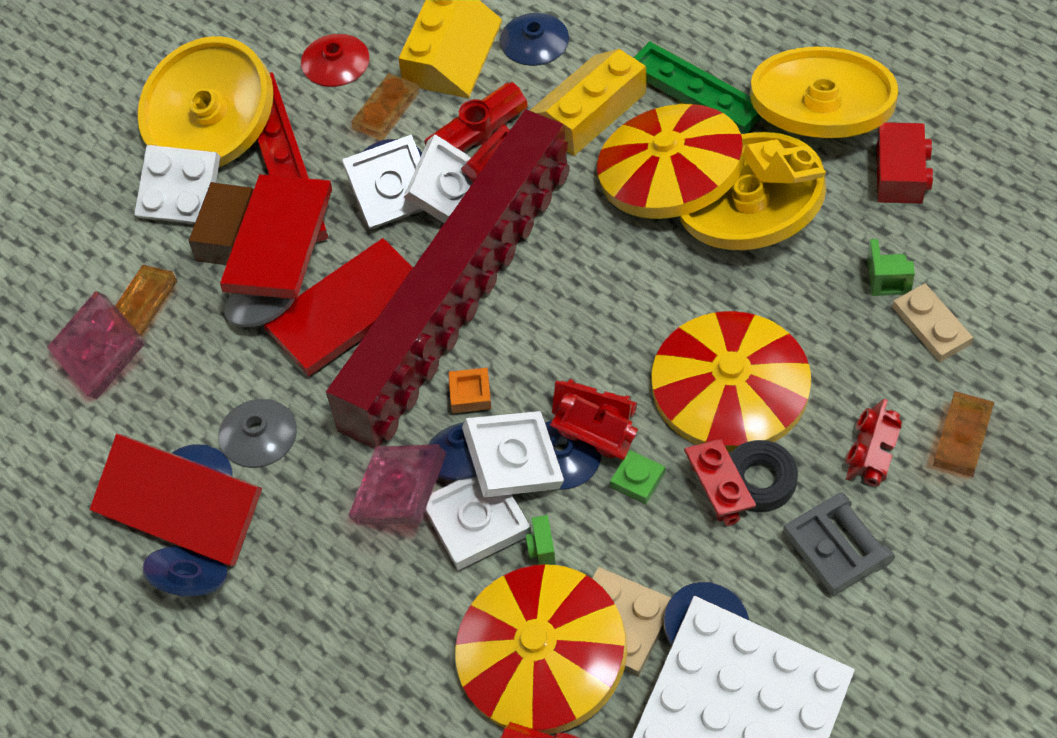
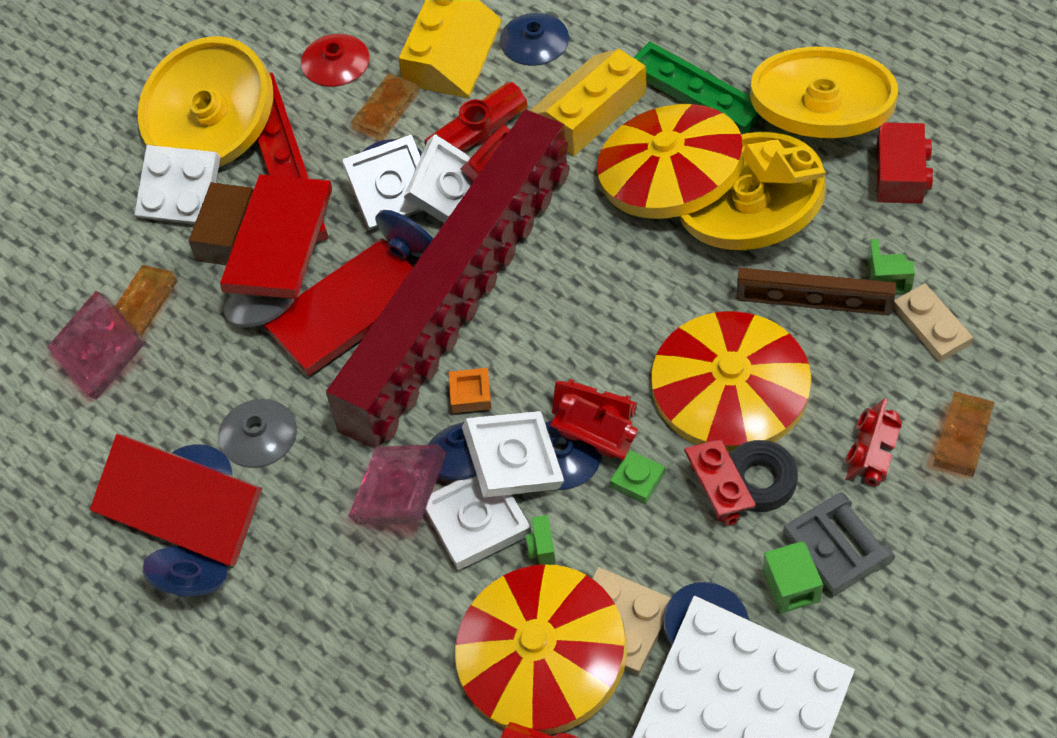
none -> dark blue dish [375,209,433,260]
none -> reddish brown tile [736,267,896,316]
none -> bright green panel [762,541,823,614]

